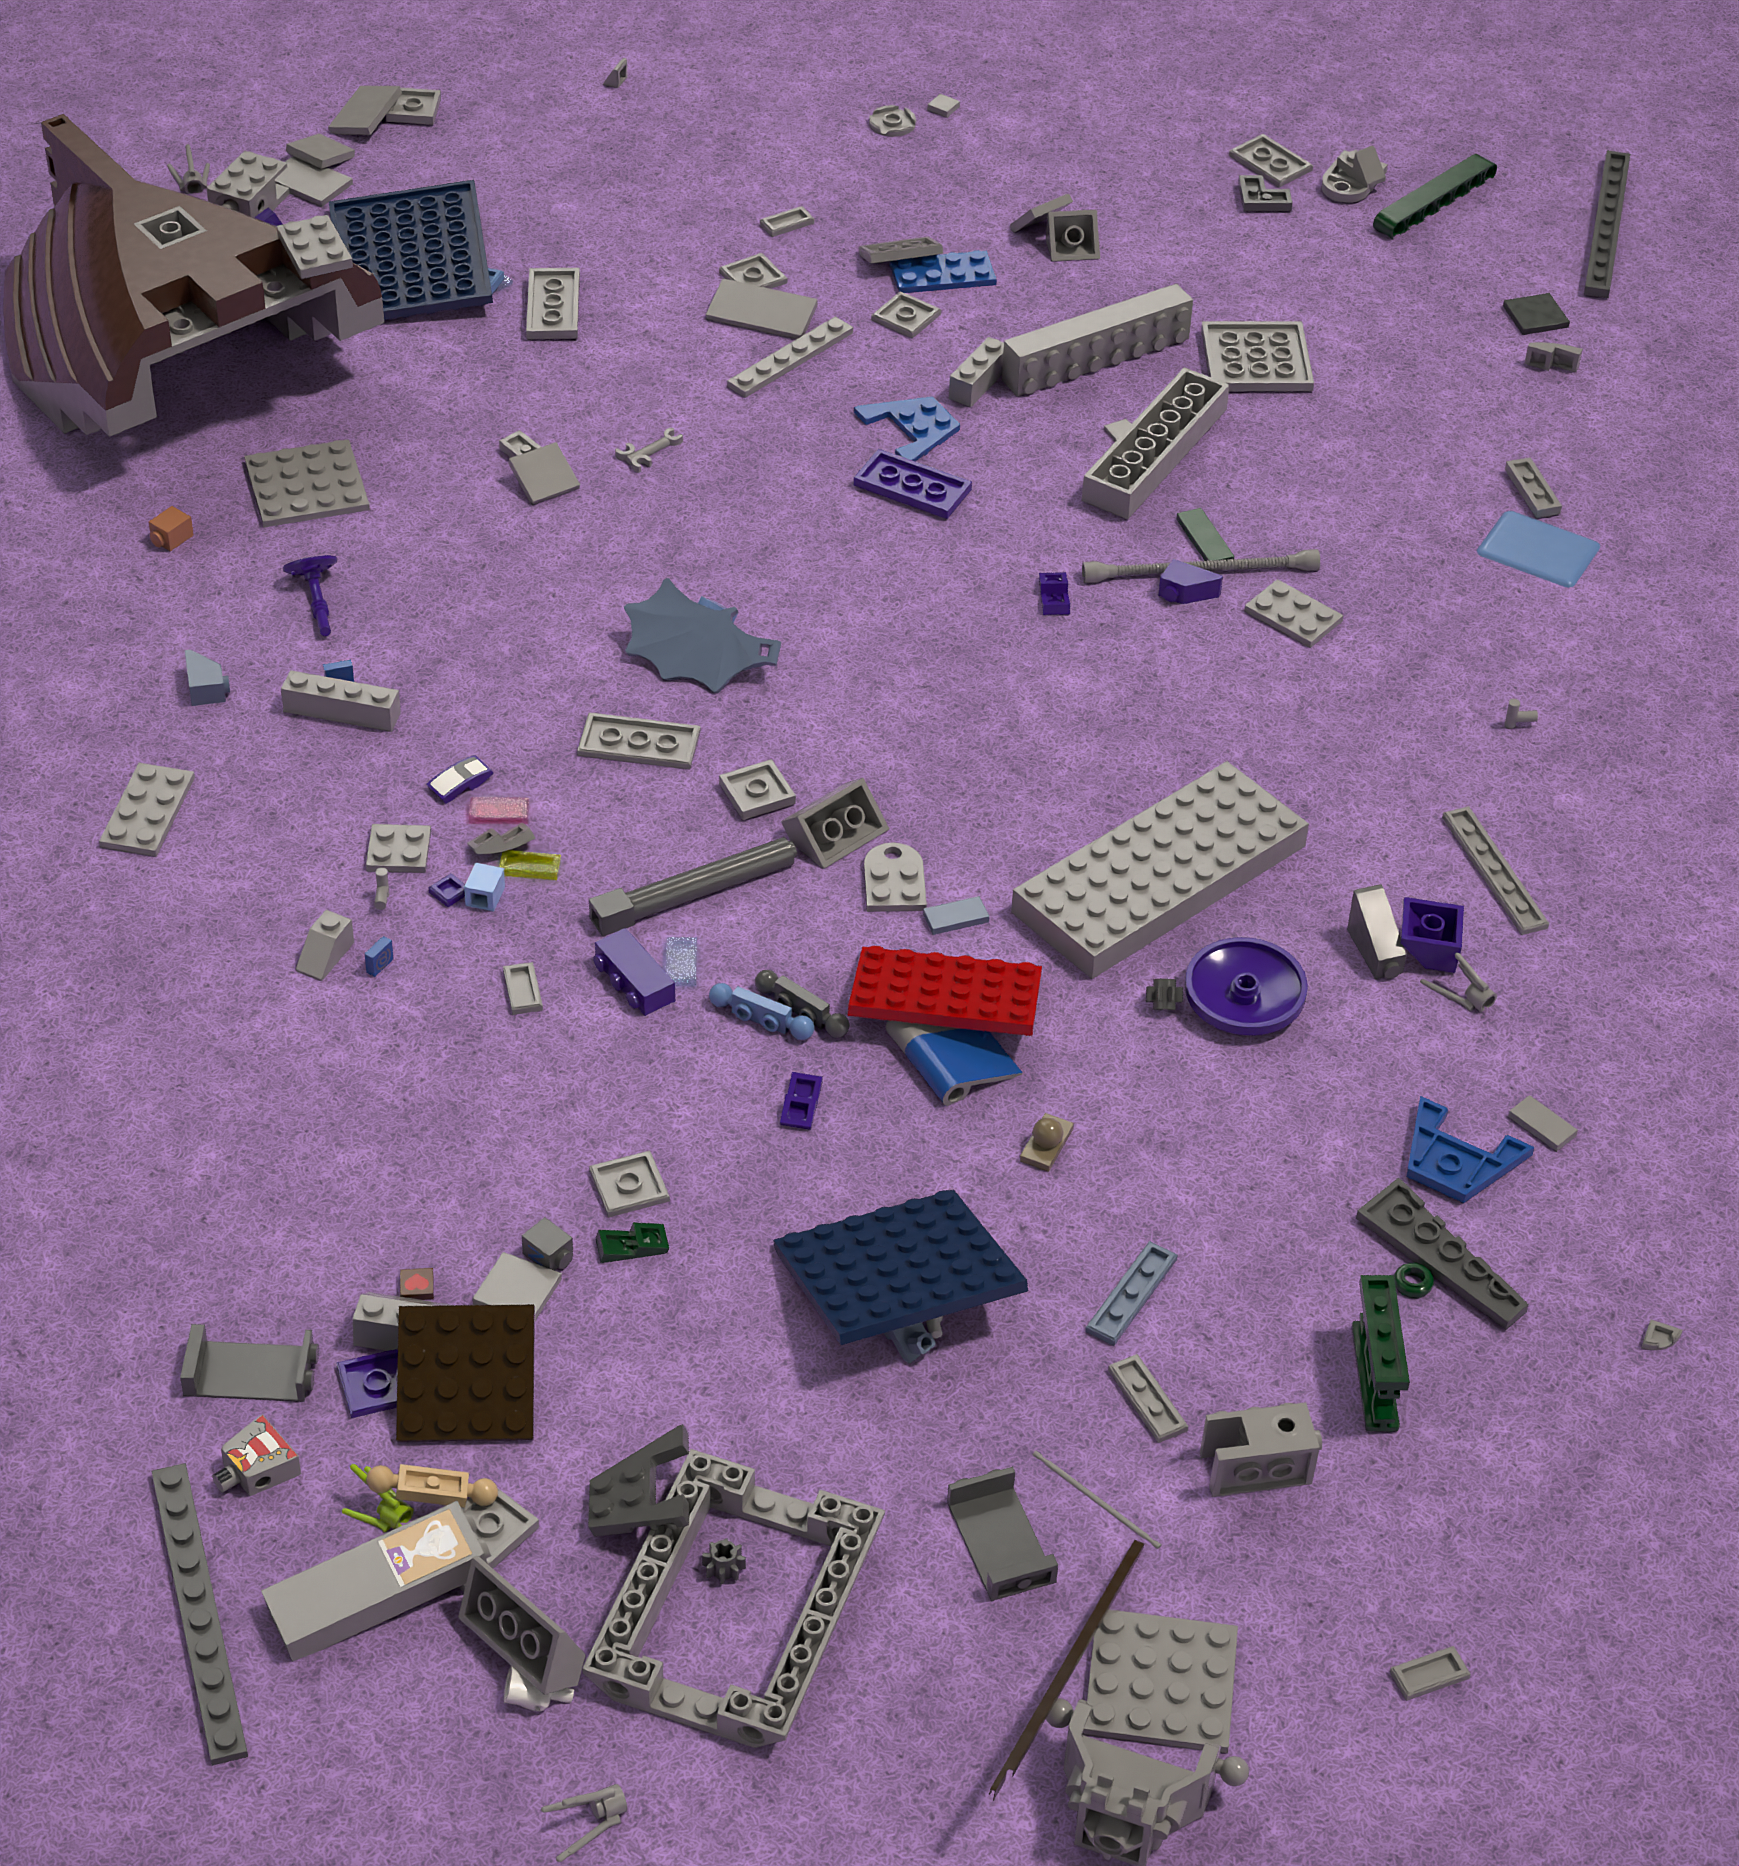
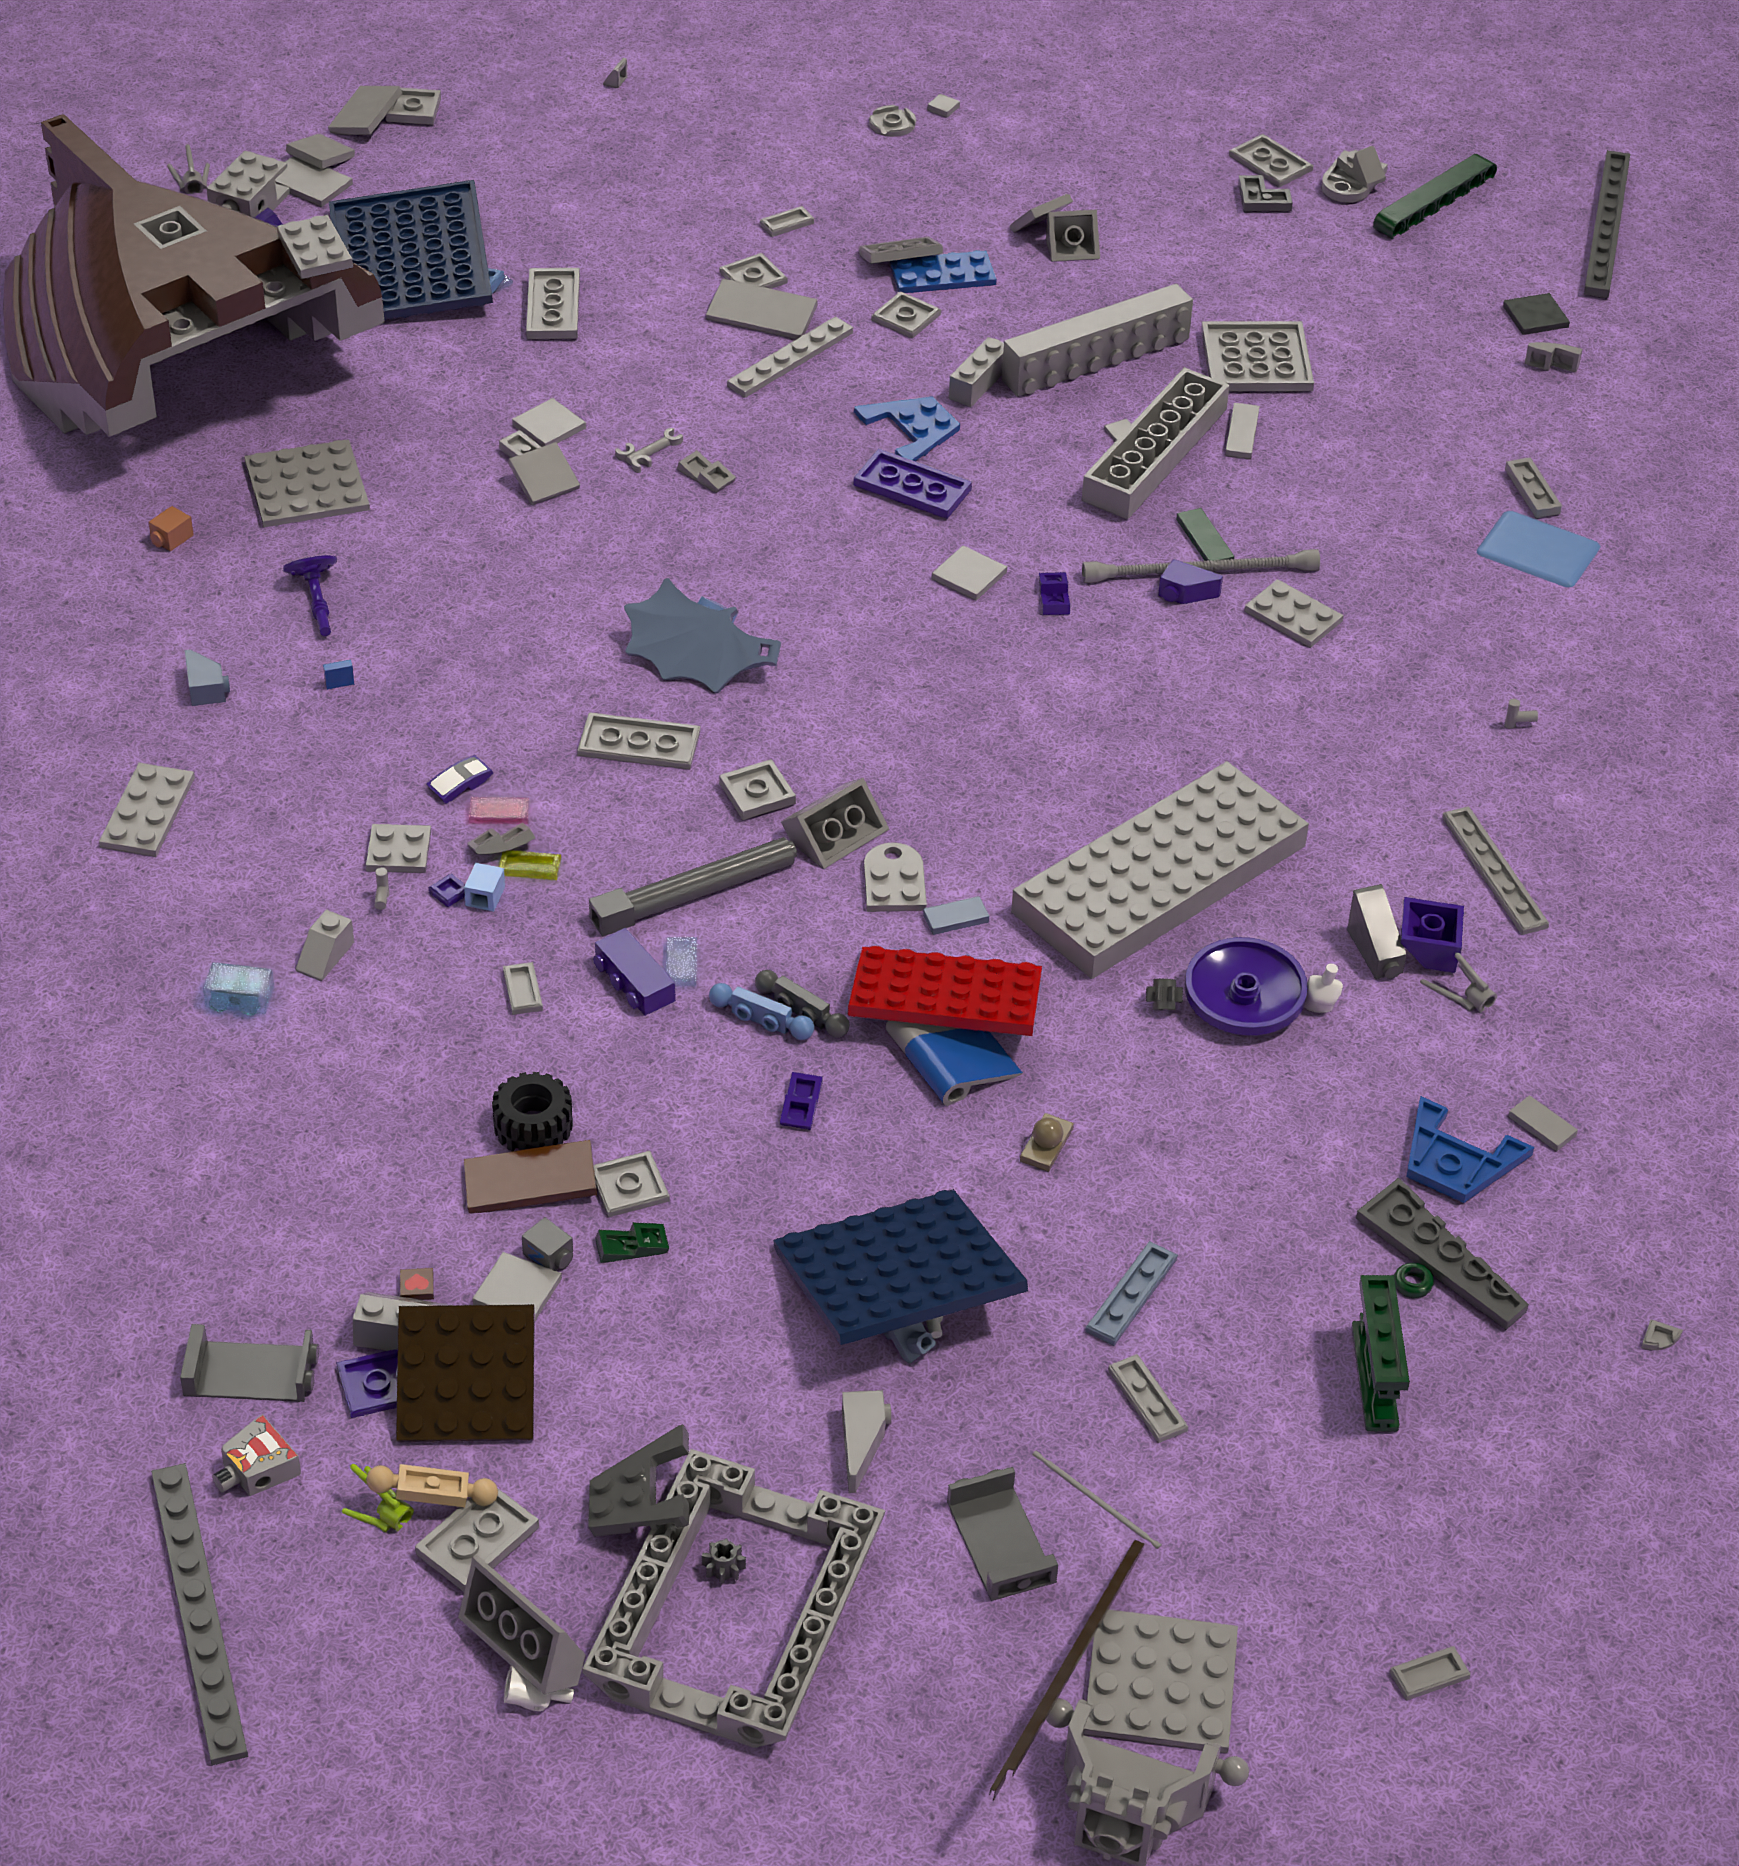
light grey brick [261,1501,491,1662] -> none
light grey brick [281,670,401,732] -> none
blue tile [364,936,394,977] -> none
light grey plant [541,1784,627,1862] -> none
light grey torso [1200,1402,1322,1497] -> none
none -> clear light blue brick [203,962,275,1015]
none -> tile [464,1140,597,1214]
none -> black tyre [492,1072,573,1152]
none -> light grey tile [512,398,586,447]
none -> light grey slope [677,450,736,492]
none -> light grey slope [842,1390,891,1493]
none -> light grey tile [932,546,1007,601]
none -> light grey tile [1225,403,1260,459]
none -> white piece [1304,963,1343,1013]

